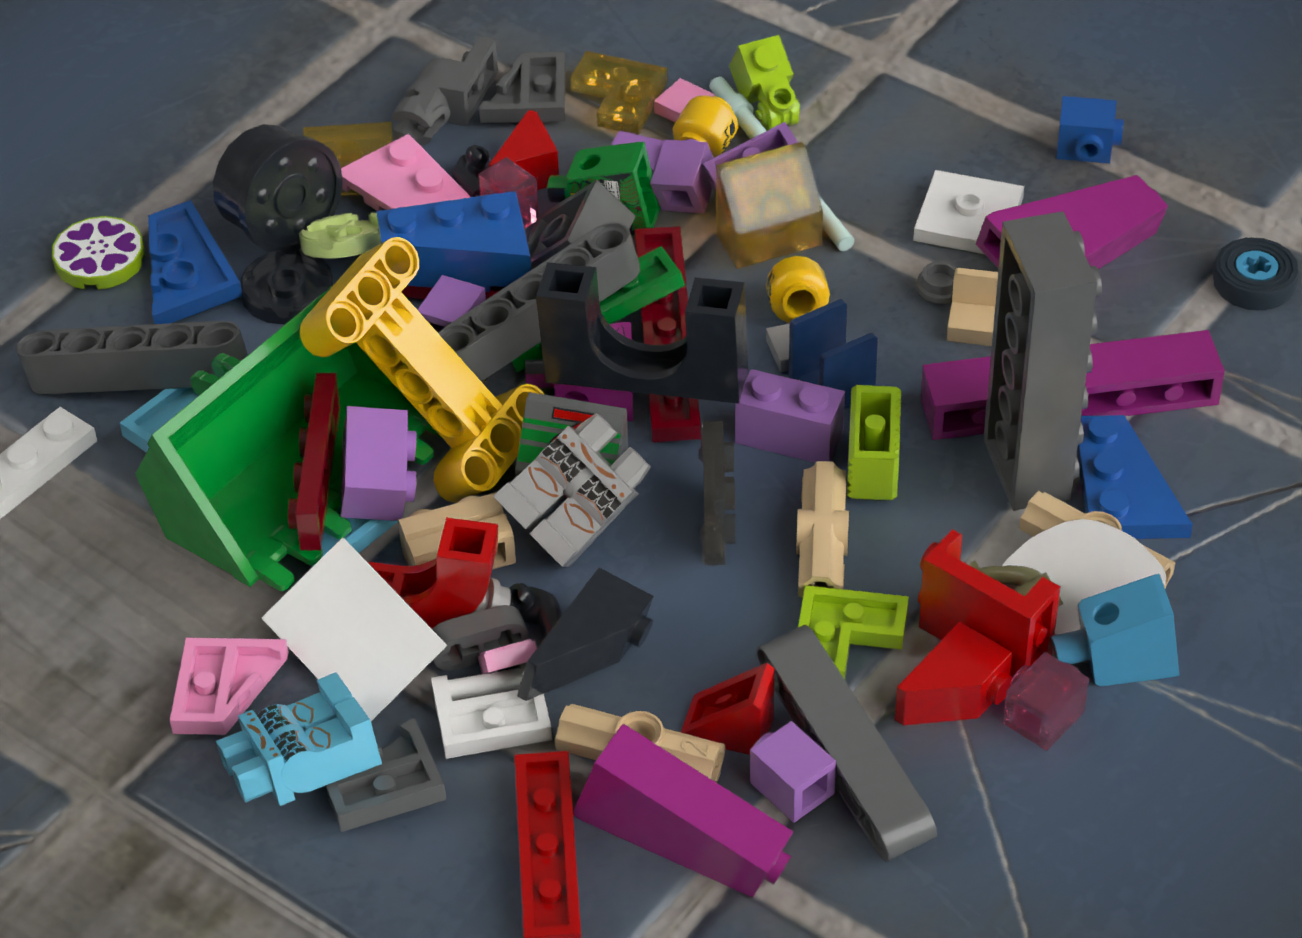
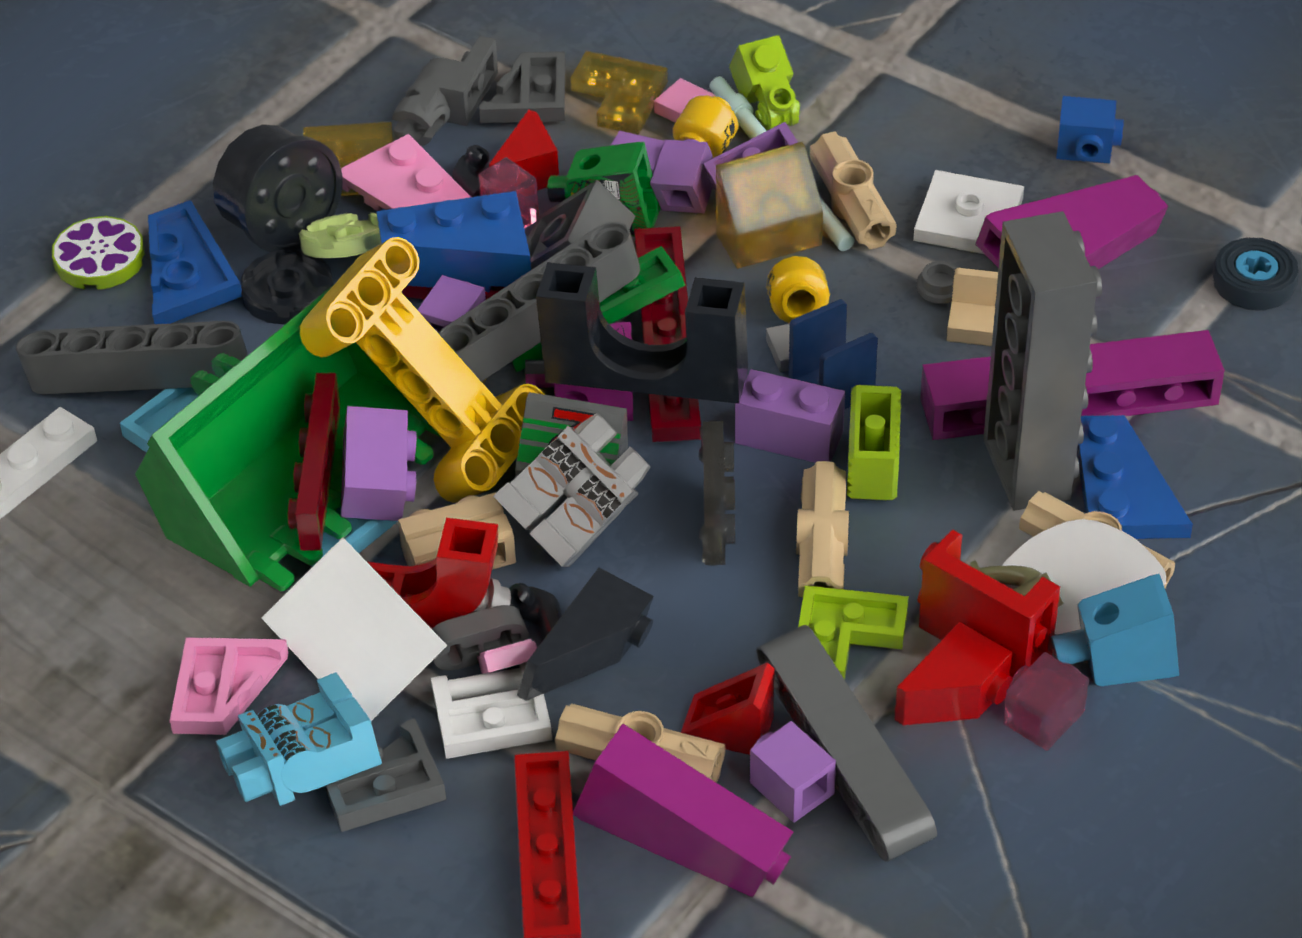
none -> tan piece [809,131,896,250]

